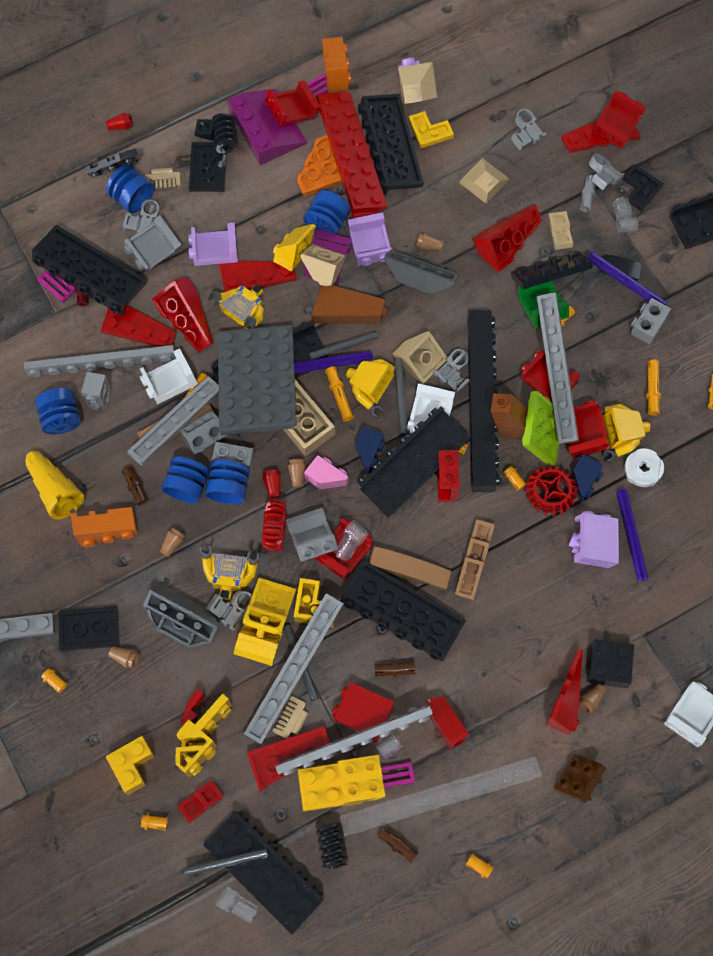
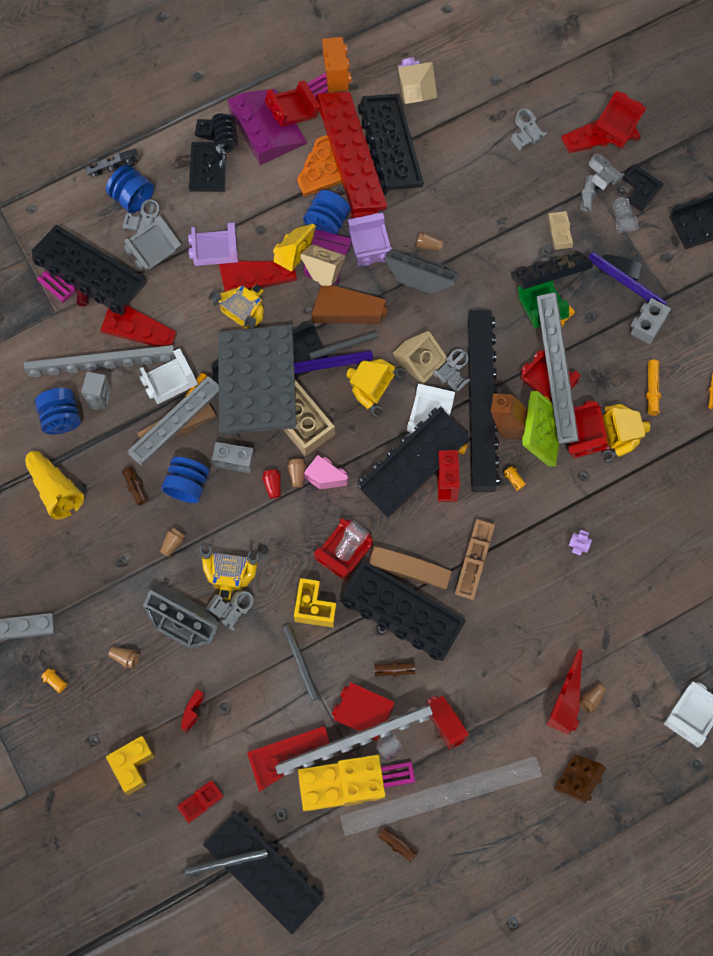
black tile [58,606,120,652] -> none
orange wedge [70,507,138,548] -> none
red cone [106,112,133,131] -> none
light orange pin [141,813,168,831] -> none
tan piece [144,168,181,189] -> none
red wedge [152,277,213,353] -> none
yellow piece [176,694,232,778] -> none
light grey brick [180,410,227,455] -> none
blue wheel [205,460,250,505] -> none
clear piece [214,885,259,923] -> none
yellow piece [234,578,296,666] -> none
light grey plate [244,593,344,744] -> none
red gear [262,499,287,552] -> none
tan piece [273,696,309,739] -> none
light grey panel [286,508,338,562] -> none
black piece [316,823,349,869] -> none
light orange pin [325,366,354,422] -> none
dark blue slope [355,426,386,474] -> none
dark grey bar [395,359,408,435] -> none
yellow plate [408,111,454,149] -> none
tan slope [459,158,509,204] -> none
light orange pin [466,853,494,878] -> none
red wedge [473,204,542,272] -> none
red gear [525,465,578,516] -> none
dark blue slope [571,454,603,502] -> none
lavender panel [574,511,619,568] -> none
black brick [587,639,634,688] -> none
dark purple axle [616,489,649,582] -> none
white plate [624,449,664,487] -> none

